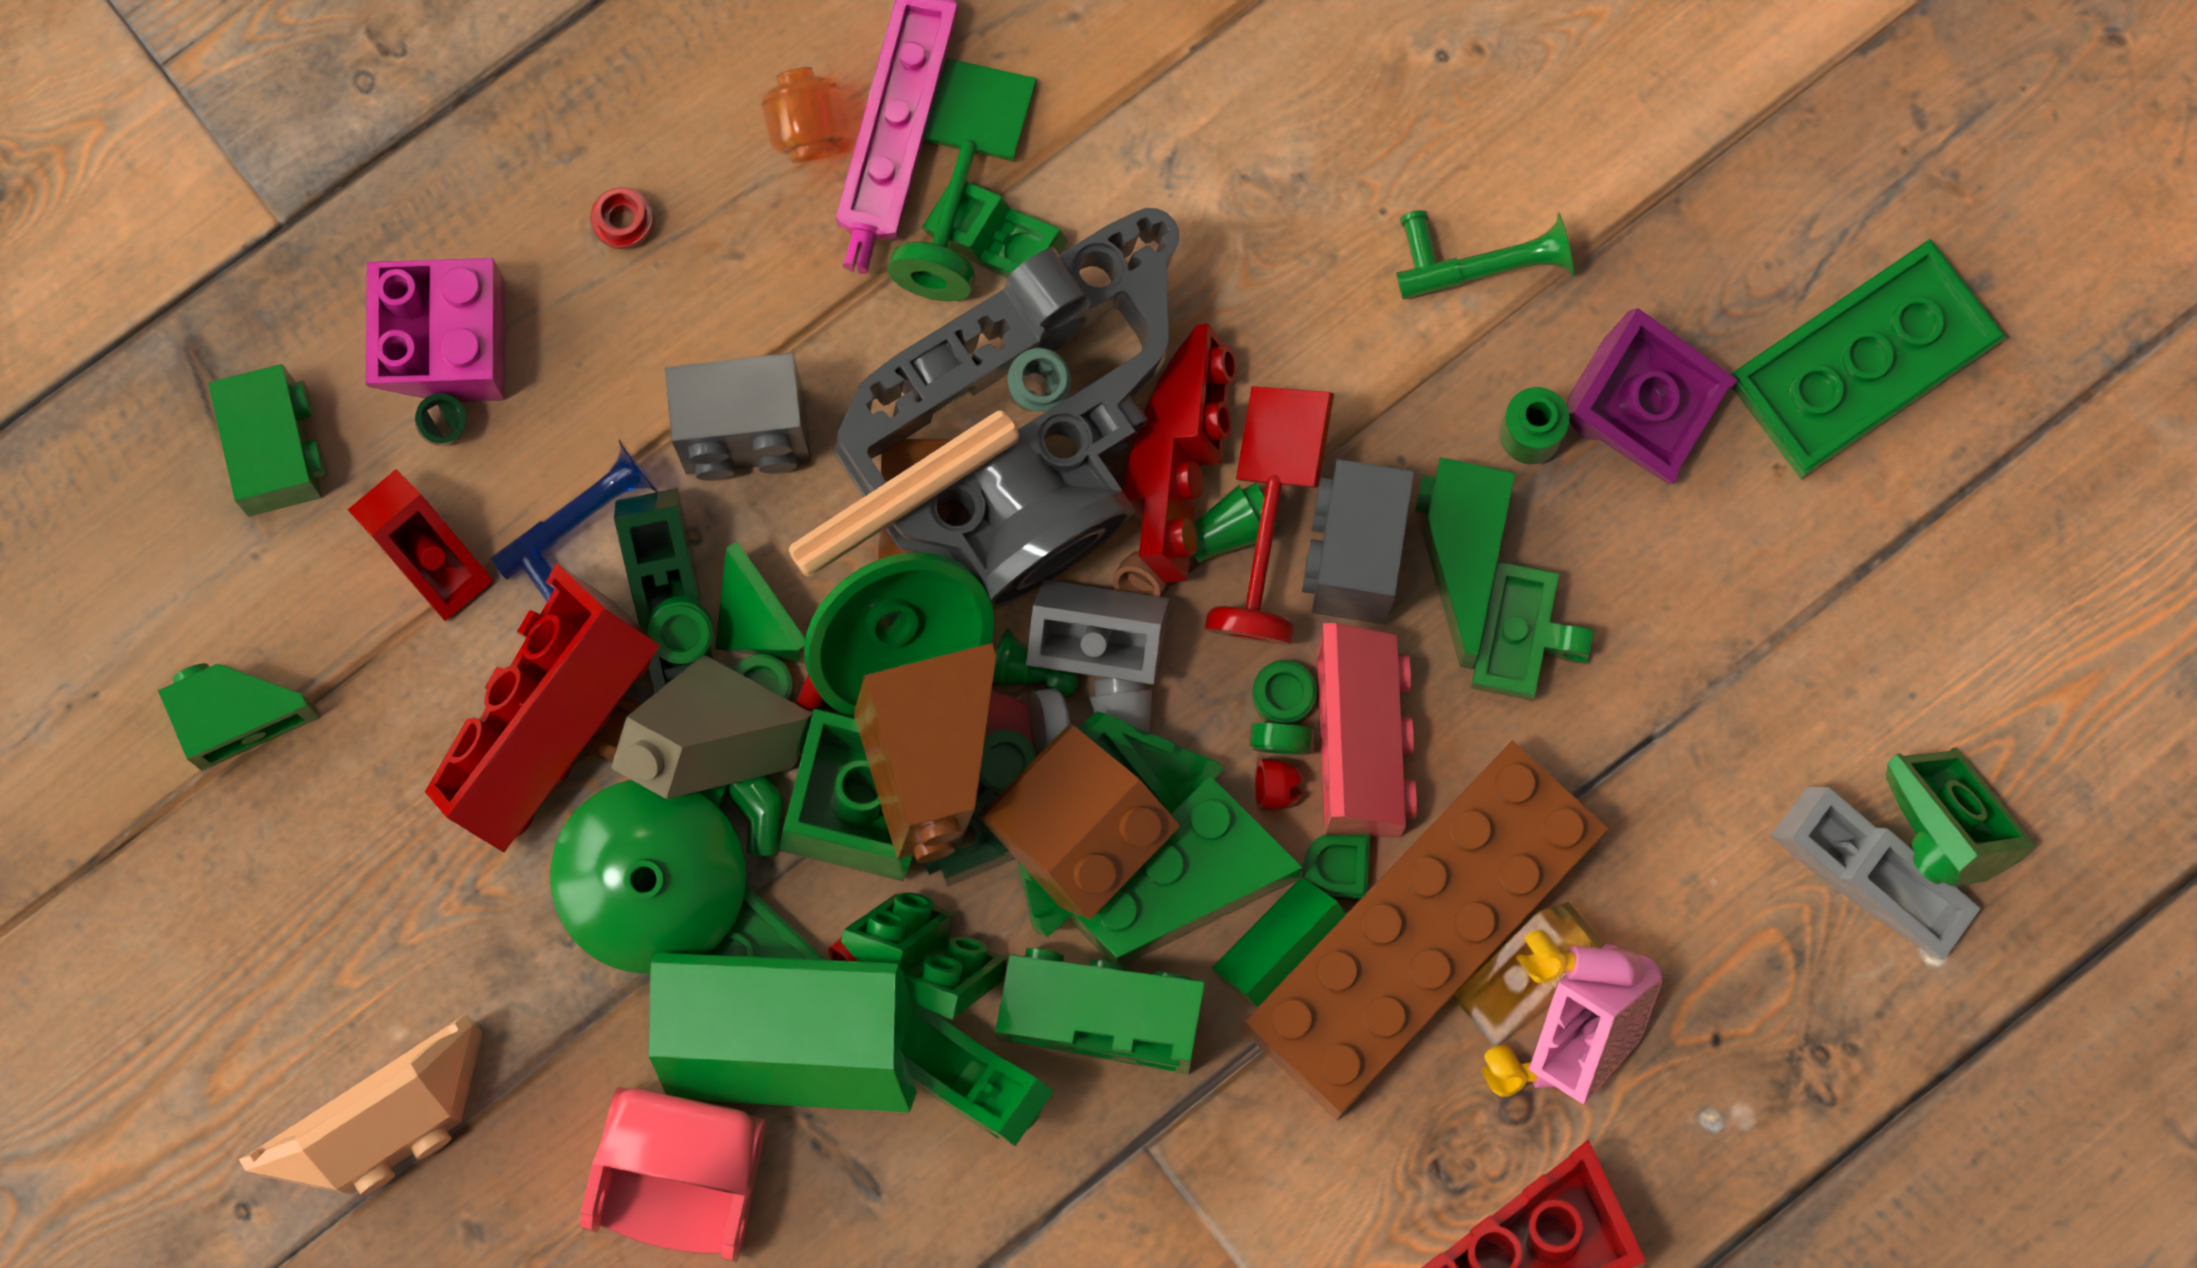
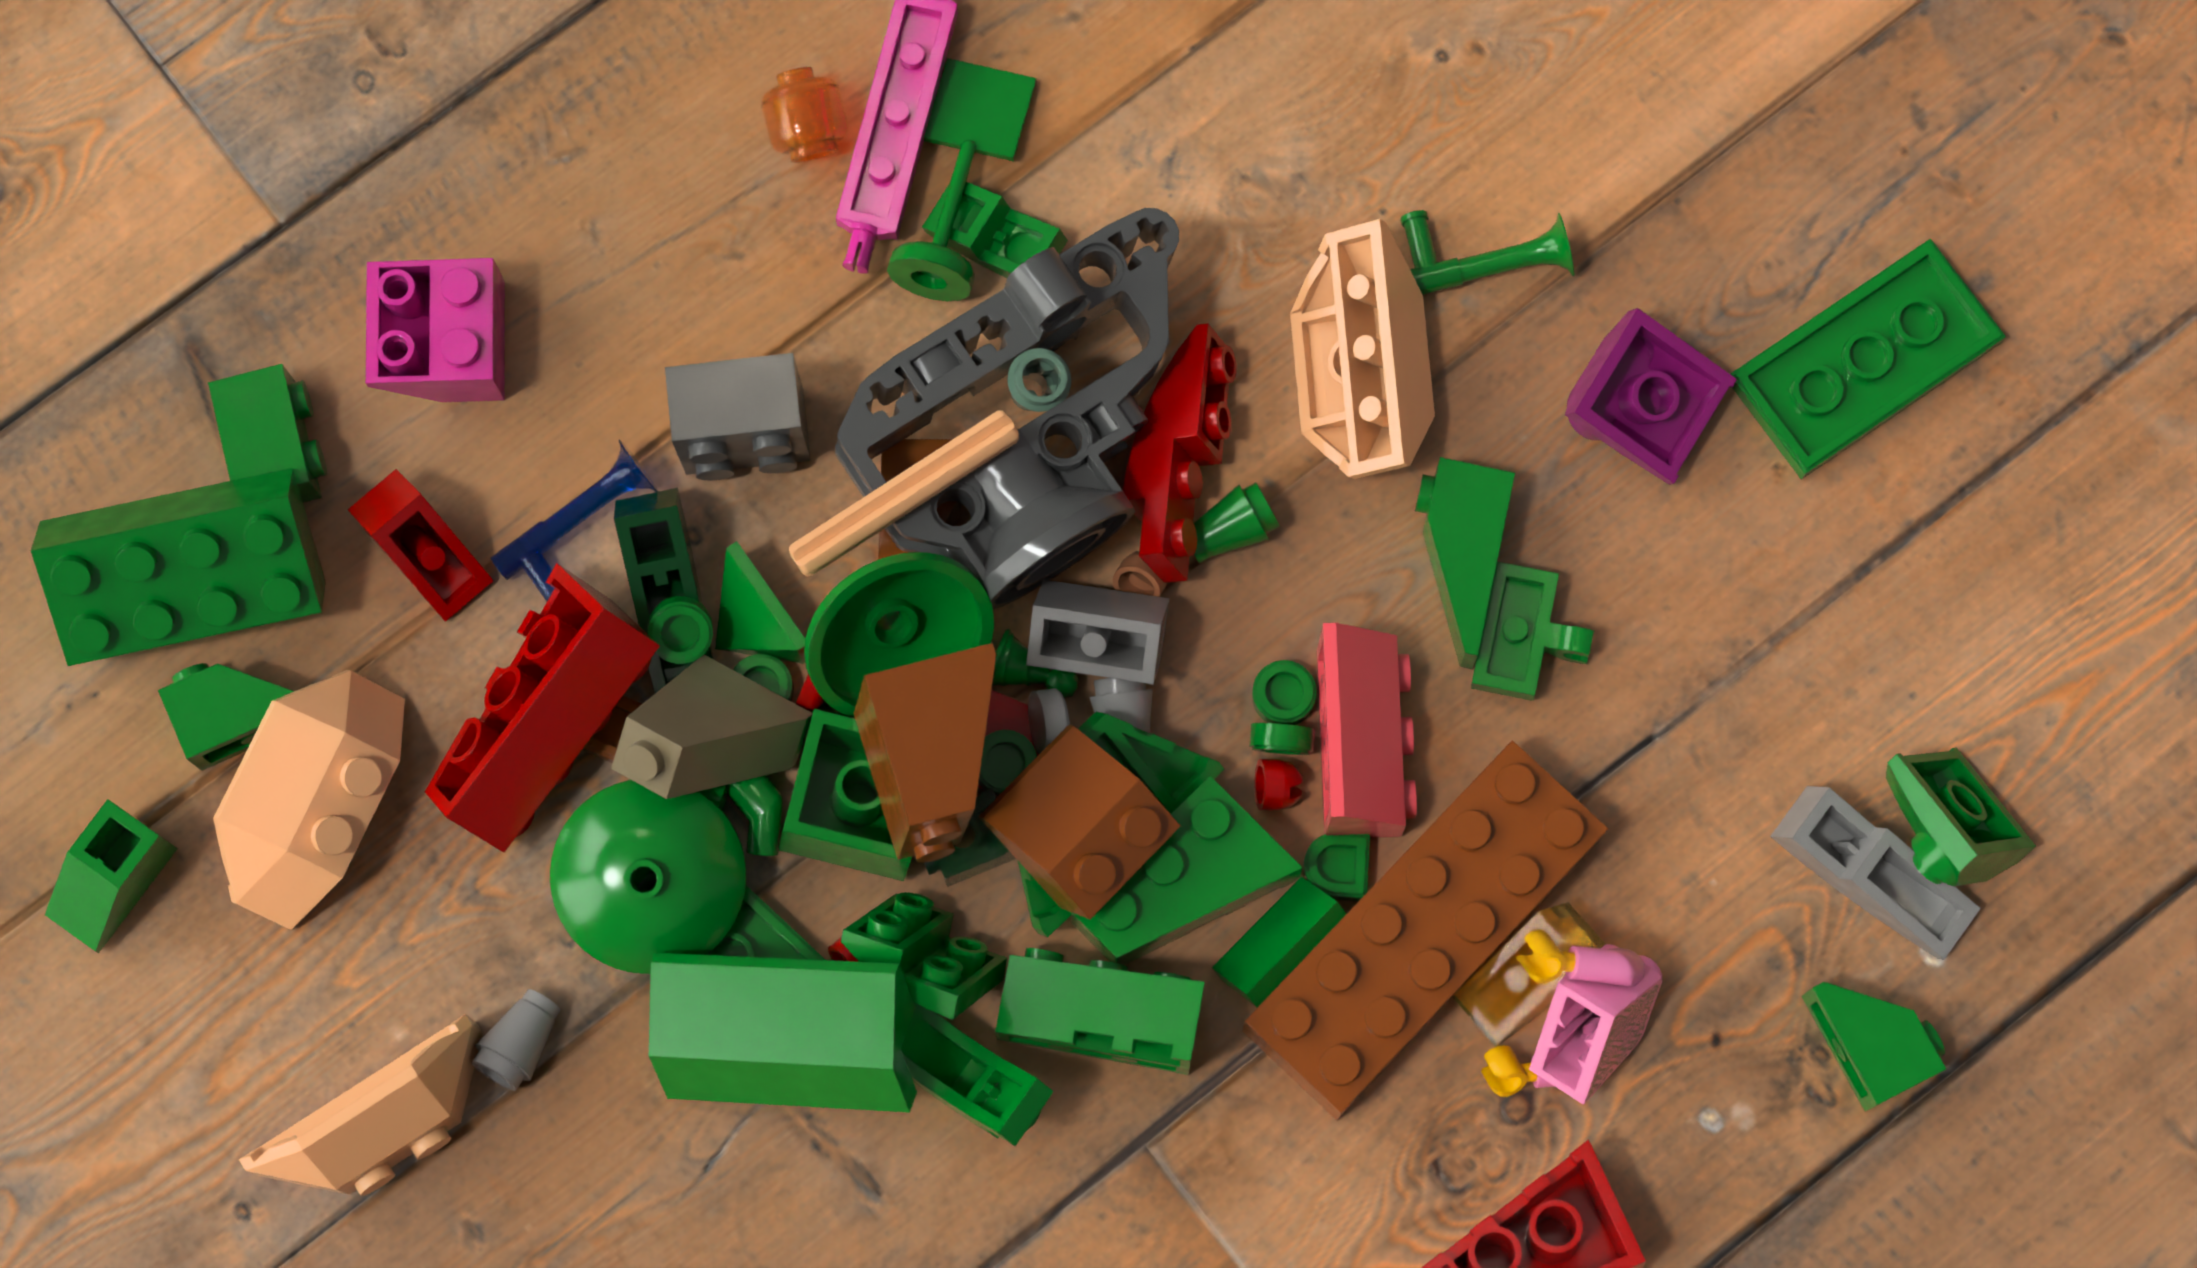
dark green hinge [415,393,466,446] -> none
coral piece [580,1087,767,1263] -> none
red plate [590,187,654,249] -> none
red piece [1204,386,1334,645] -> none
dark grey brick [1302,459,1414,625] -> none
green brick [1500,387,1569,464] -> none
none -> green brick [31,468,326,666]
none -> green slope [45,799,178,953]
none -> light nougat wedge [213,670,405,930]
none -> light grey cone [472,989,561,1091]
none -> light nougat wedge [1290,219,1435,479]
none -> green slope [1801,982,1946,1111]

